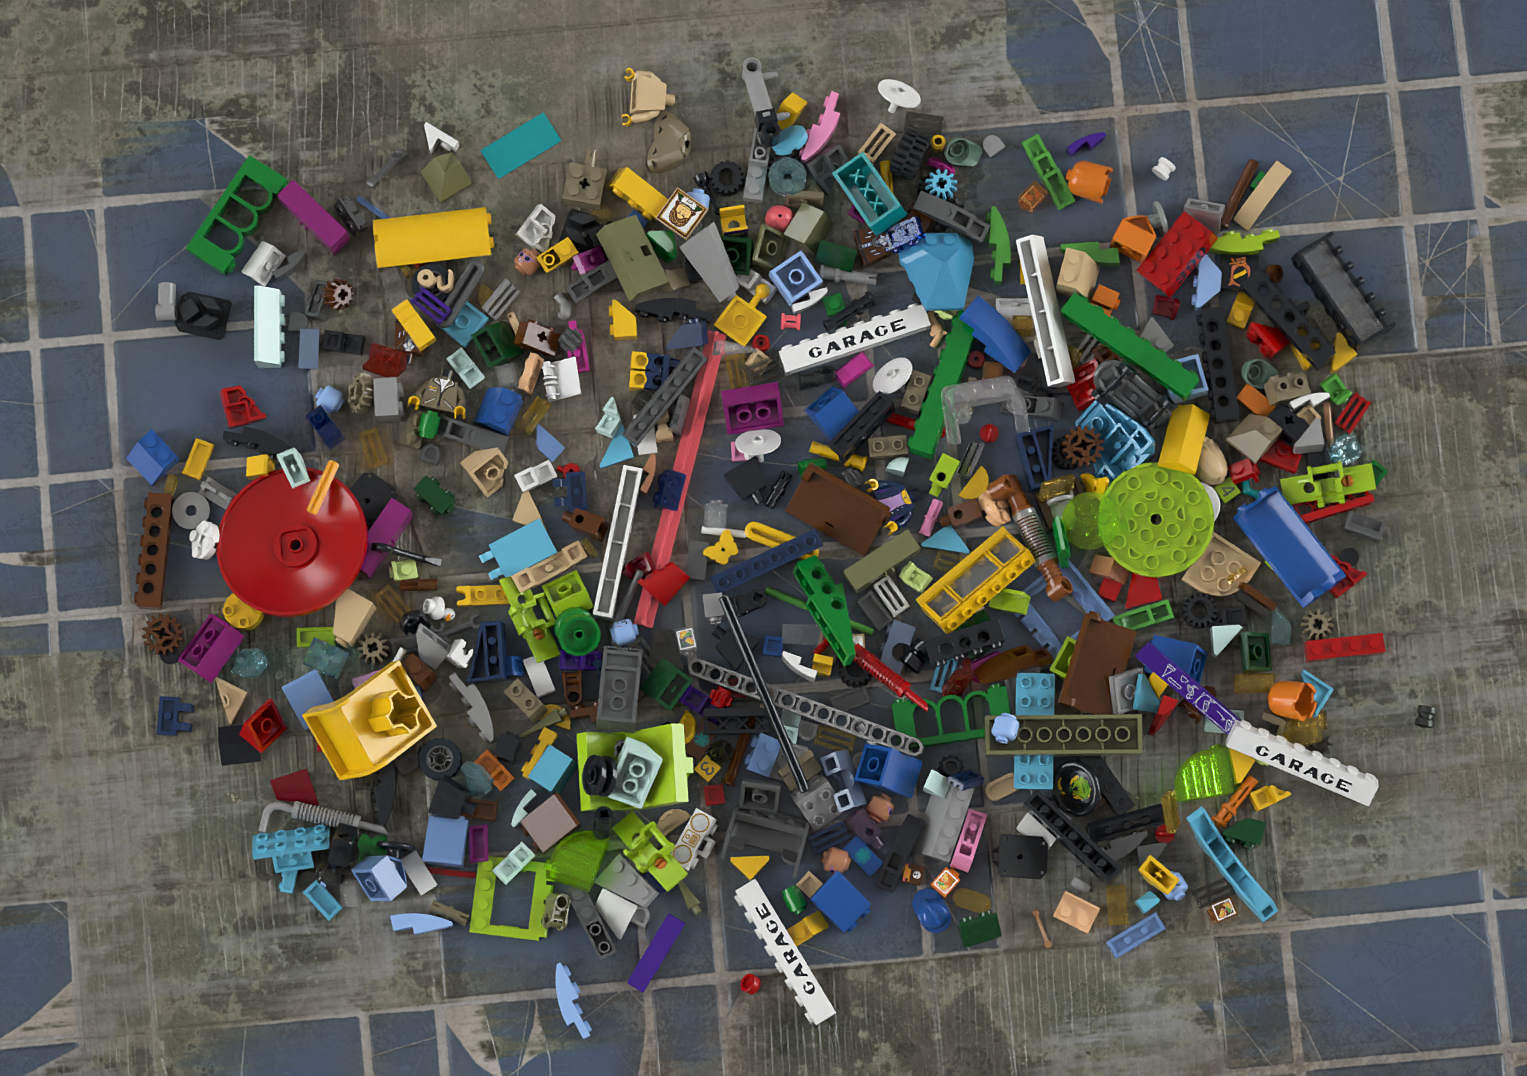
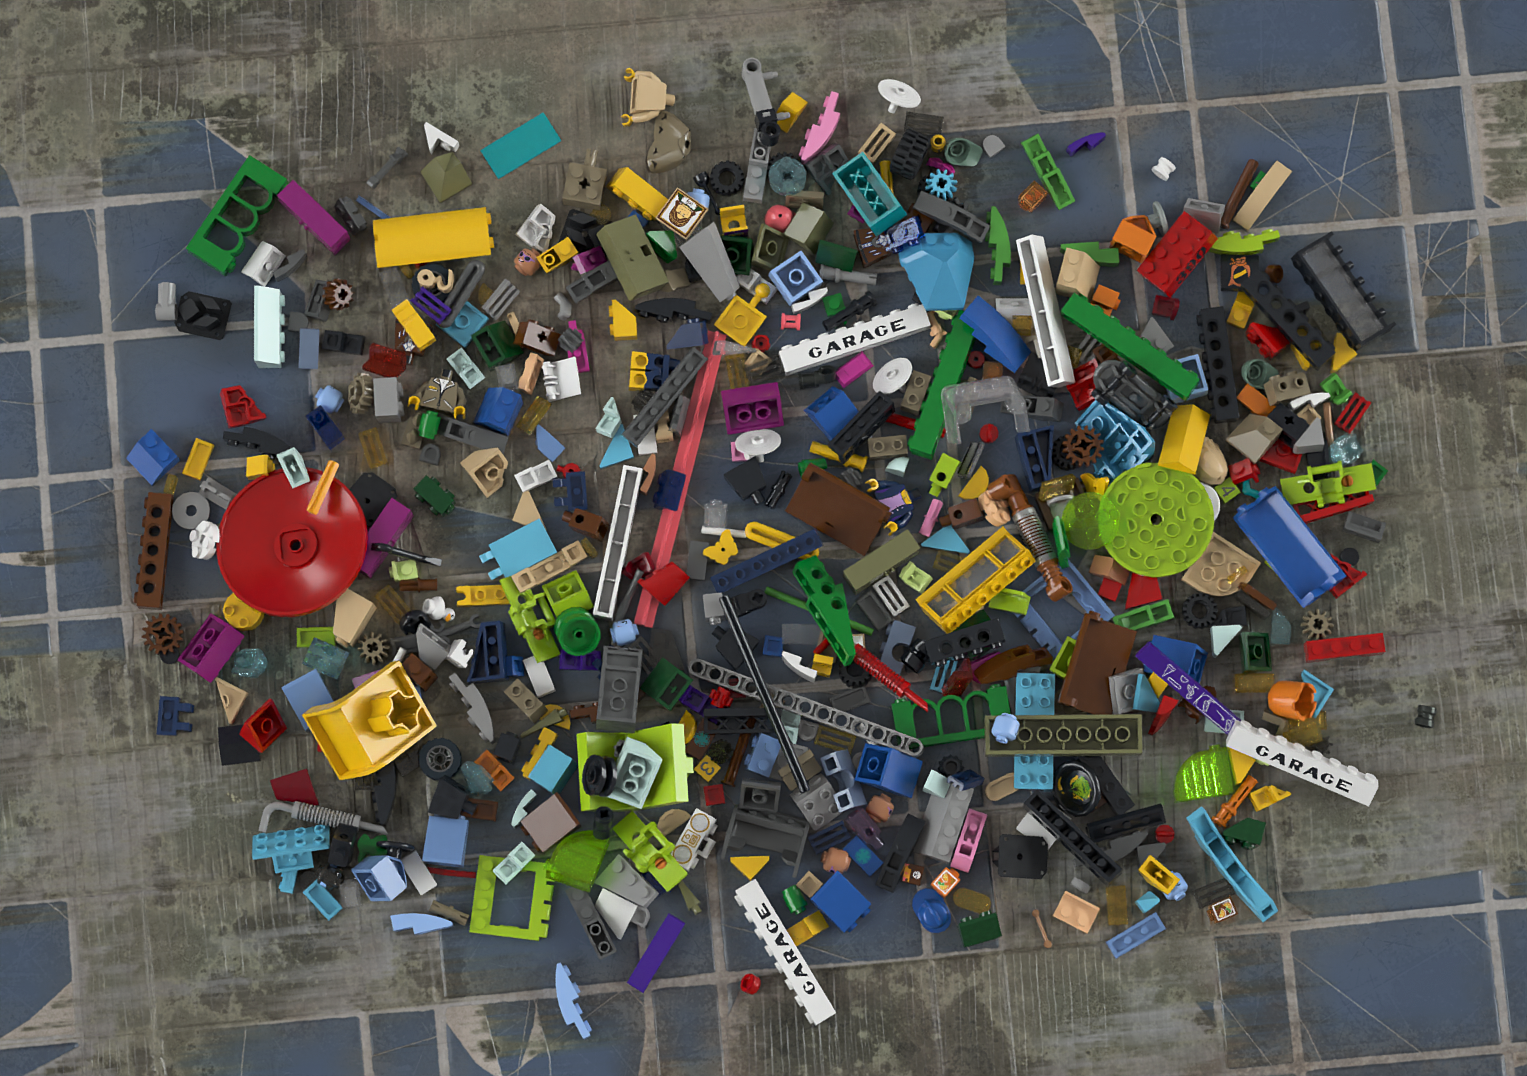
magenta tile [468,824,488,863] -> none
olive piece [542,893,570,931] -> none
reddish brown piece [562,670,583,708] -> none
clear brick [674,626,698,657] -> none
medium azure tile [772,125,808,155] -> none
orange cylinder [1066,160,1113,204] -> none
clear yellow tile [1161,789,1181,833] -> none
light blue slope [1191,254,1222,311] -> none

